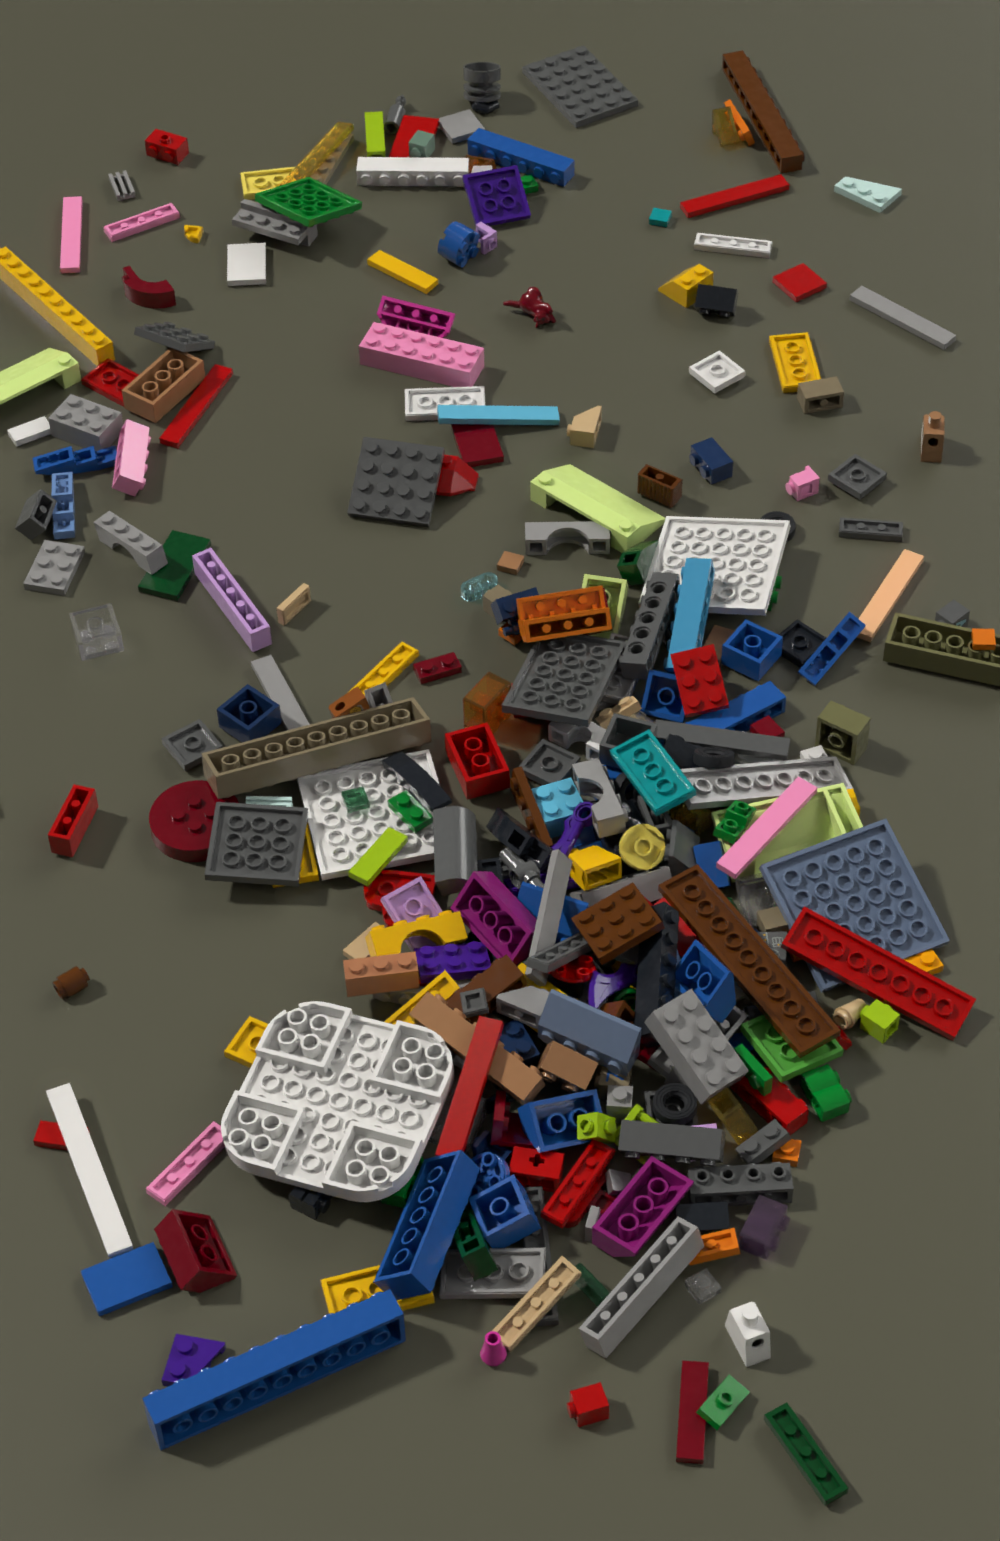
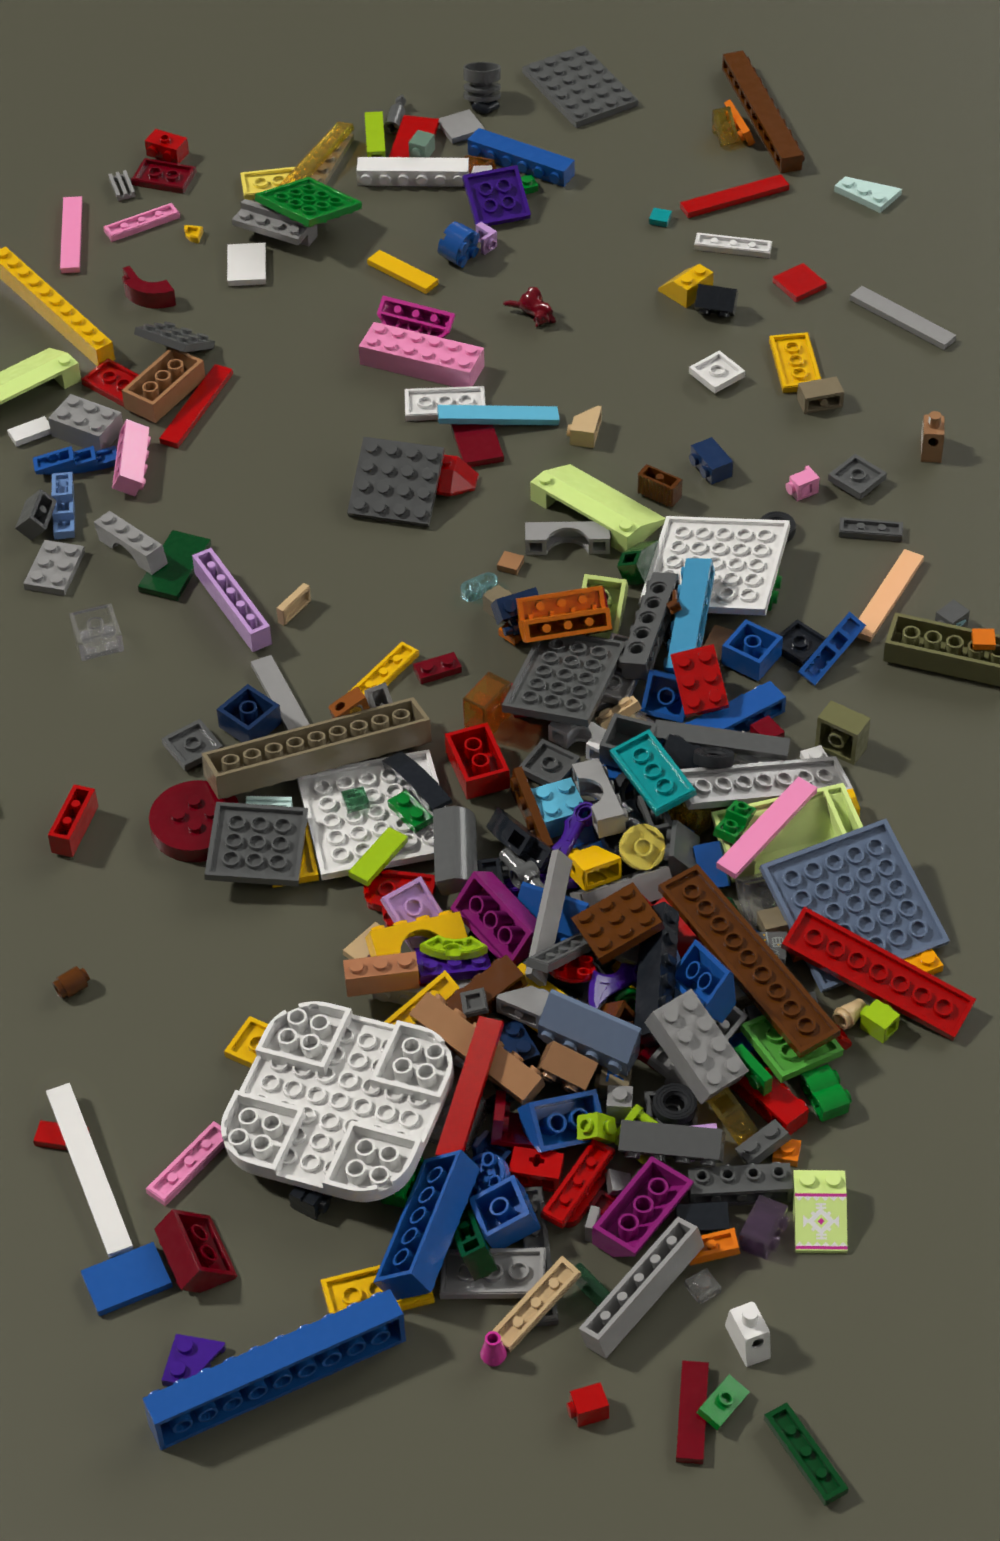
none -> dark red tile [131,158,197,194]
none -> lime tile [420,935,488,960]
none -> reddish brown hand [666,590,682,615]
none -> yellowish green slope [792,1170,848,1253]

